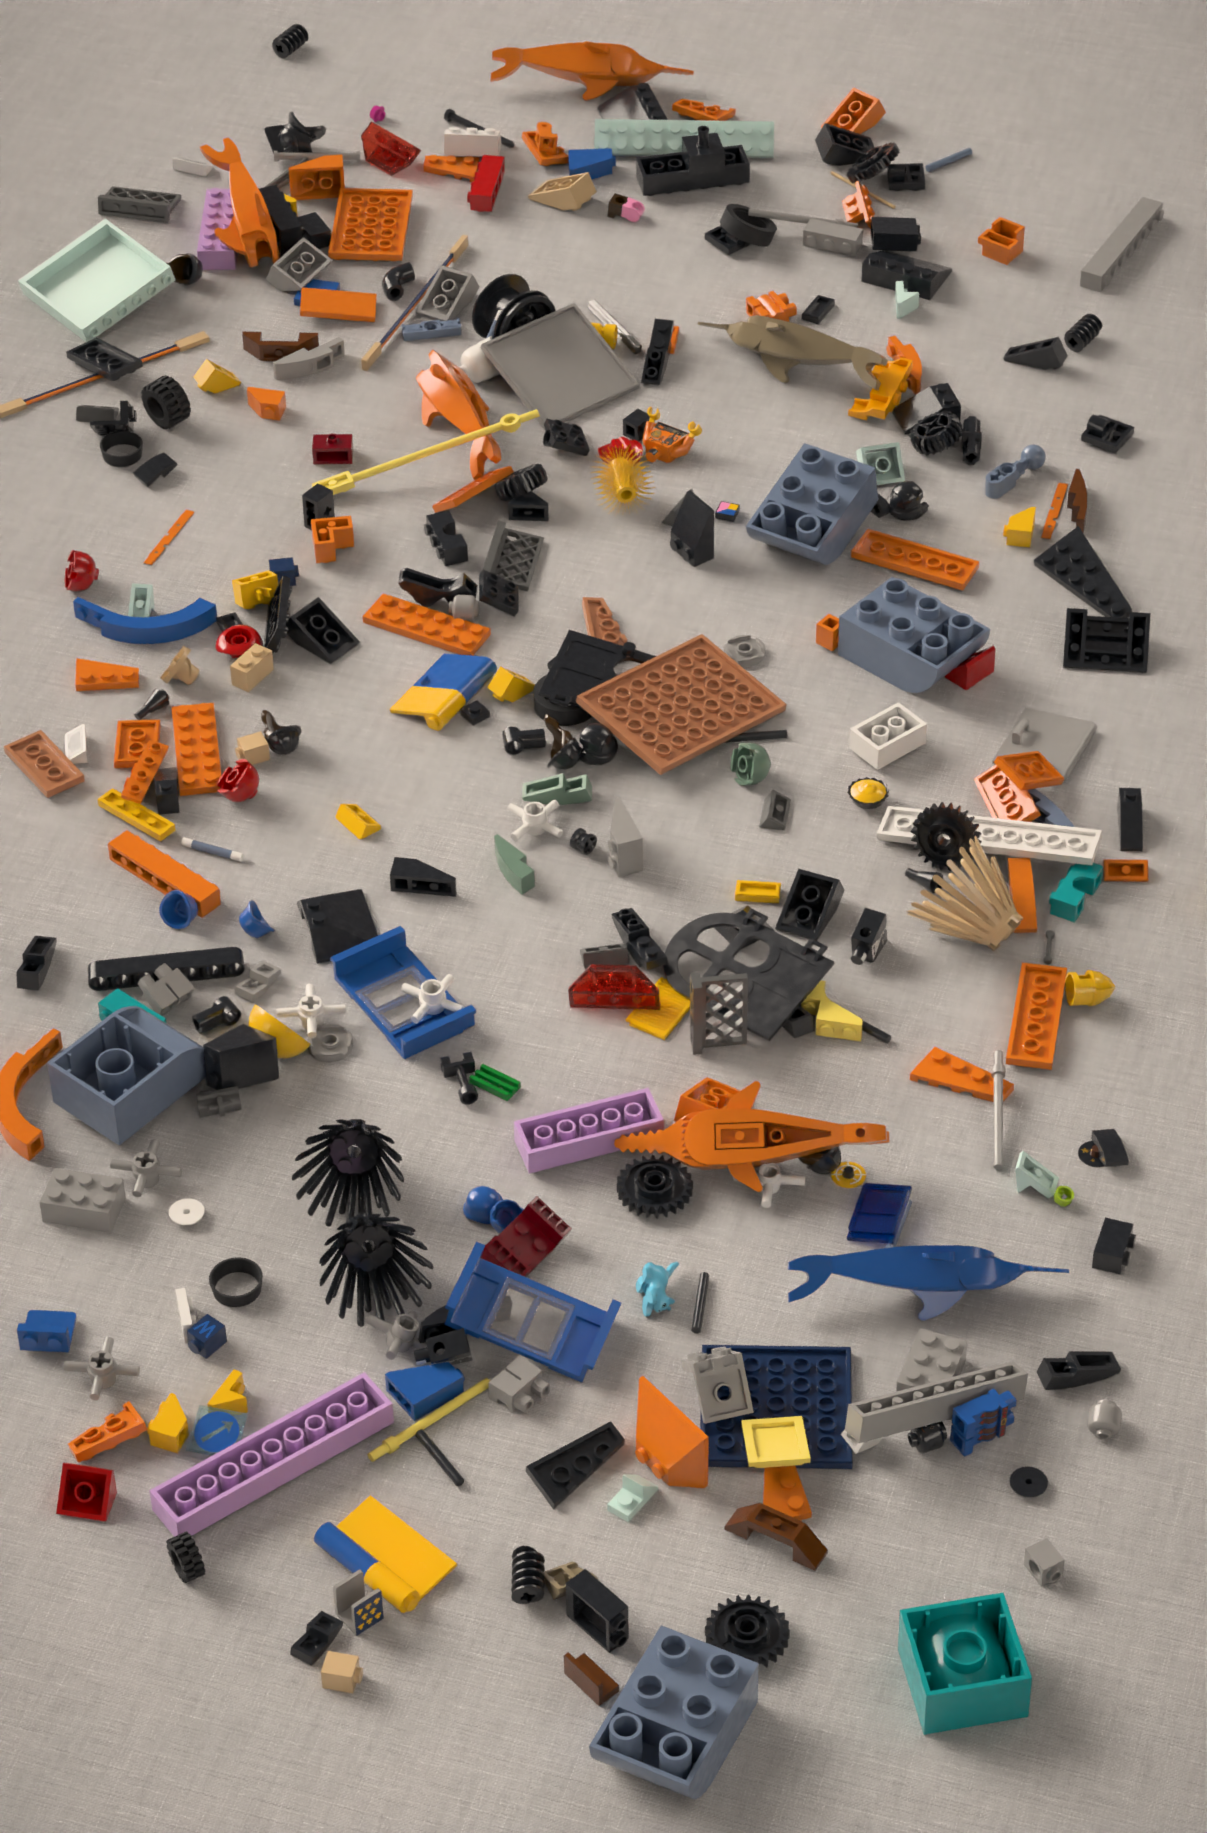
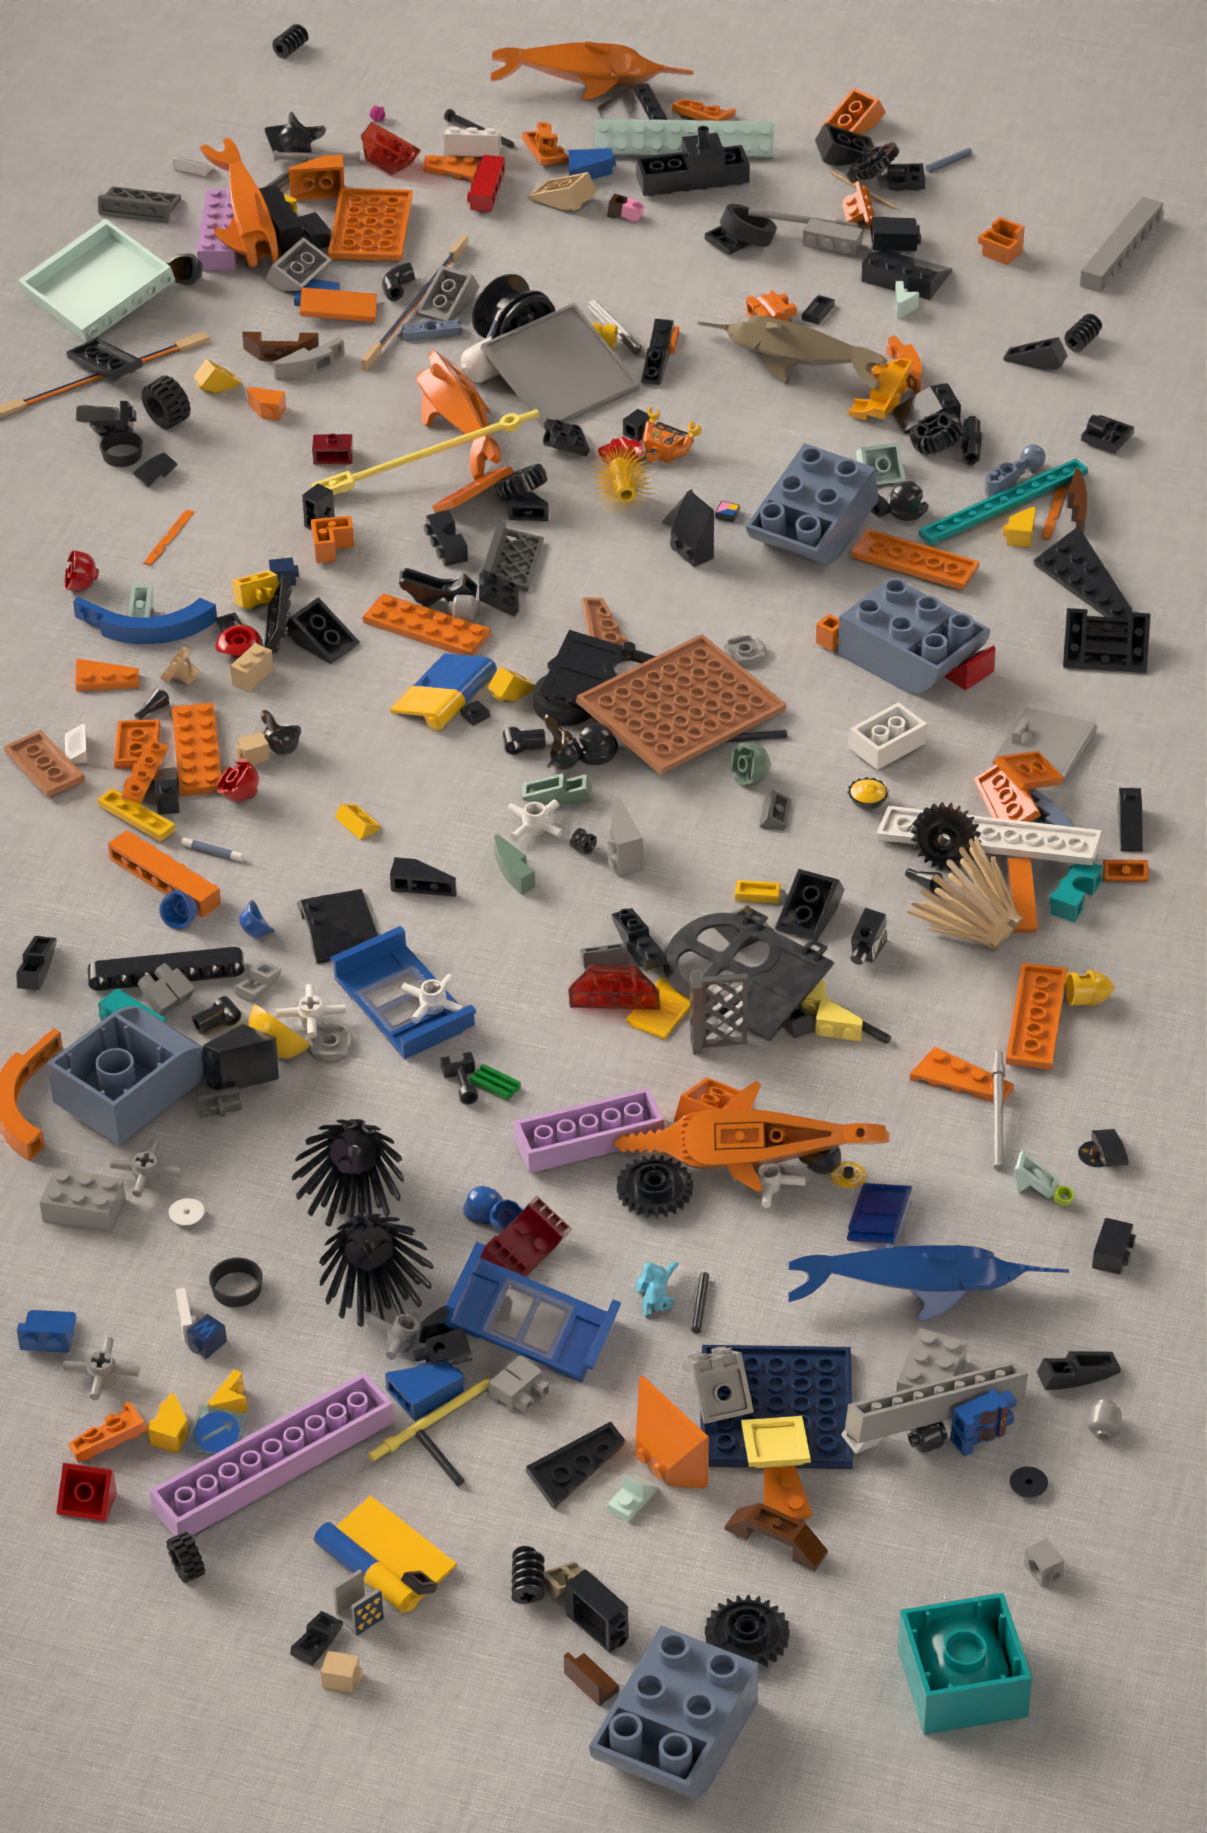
dark grey hinge [1043,930,1055,965] -> none
none -> black tile [401,1570,438,1595]
none -> teal plate [919,458,1088,546]

